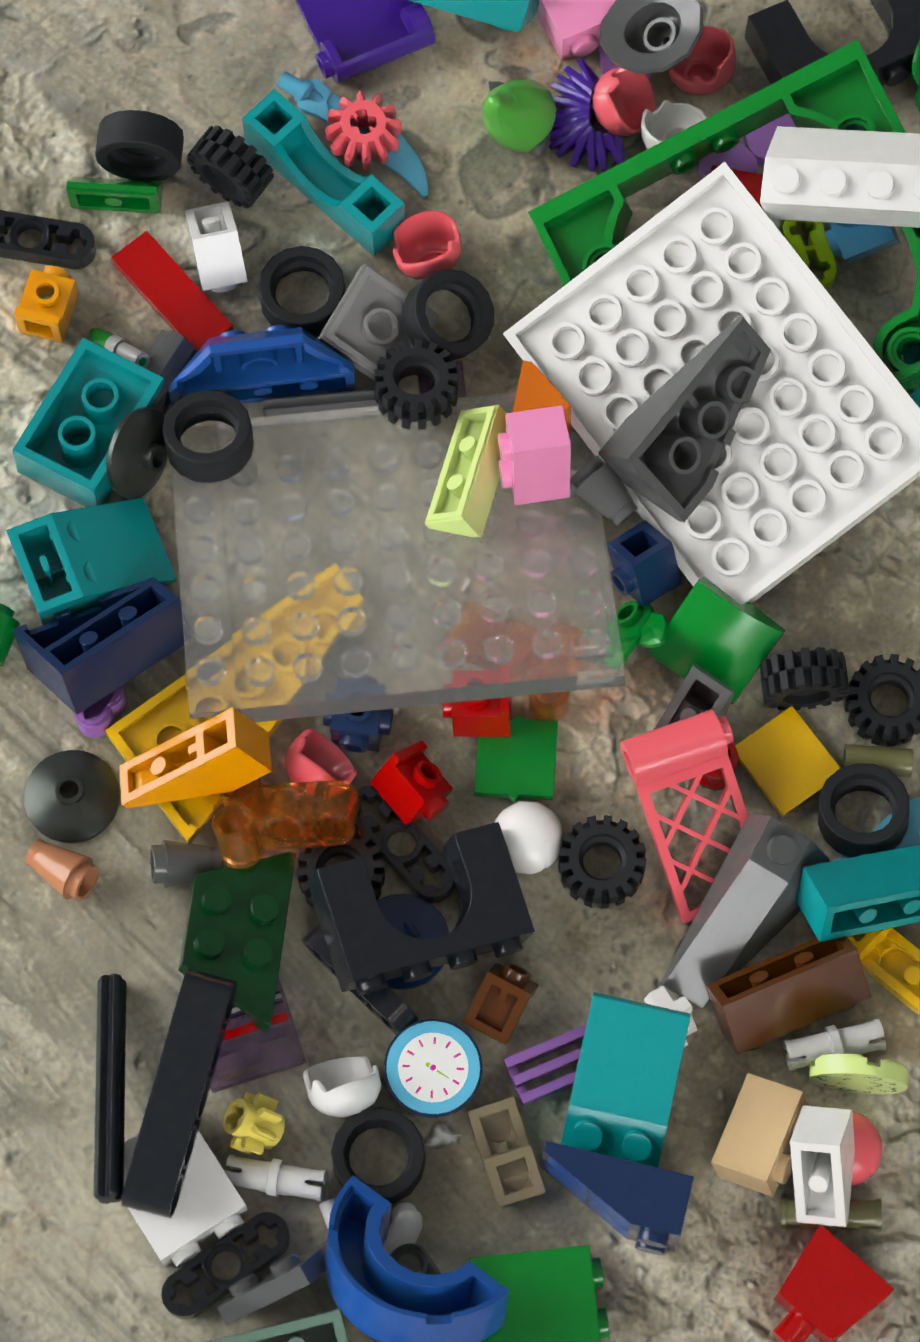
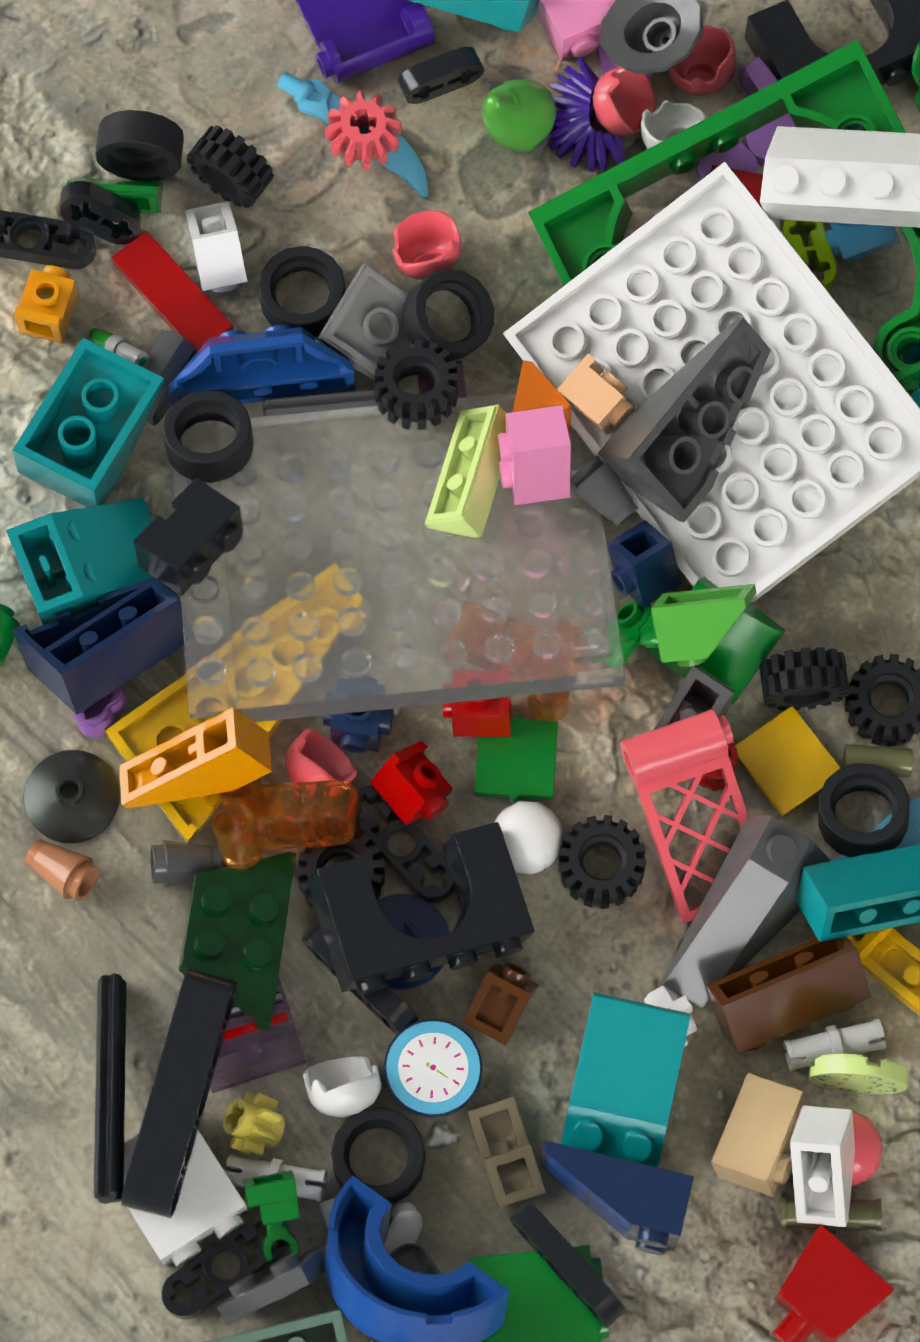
pearl dark grey dish [106,407,168,499] -> none
teal arch [242,89,405,256] -> none
medium lavender tile [504,1025,586,1107] -> none
none -> black beam [60,181,141,245]
none -> black brick [134,477,244,596]
none -> green piece [243,1170,300,1262]
none -> black beam [398,46,485,104]
none -> black beam [509,1201,627,1329]
none -> light nougat brick [557,354,635,435]
none -> bright green slope [651,584,757,667]
none -> medium lavender tile [737,56,778,96]

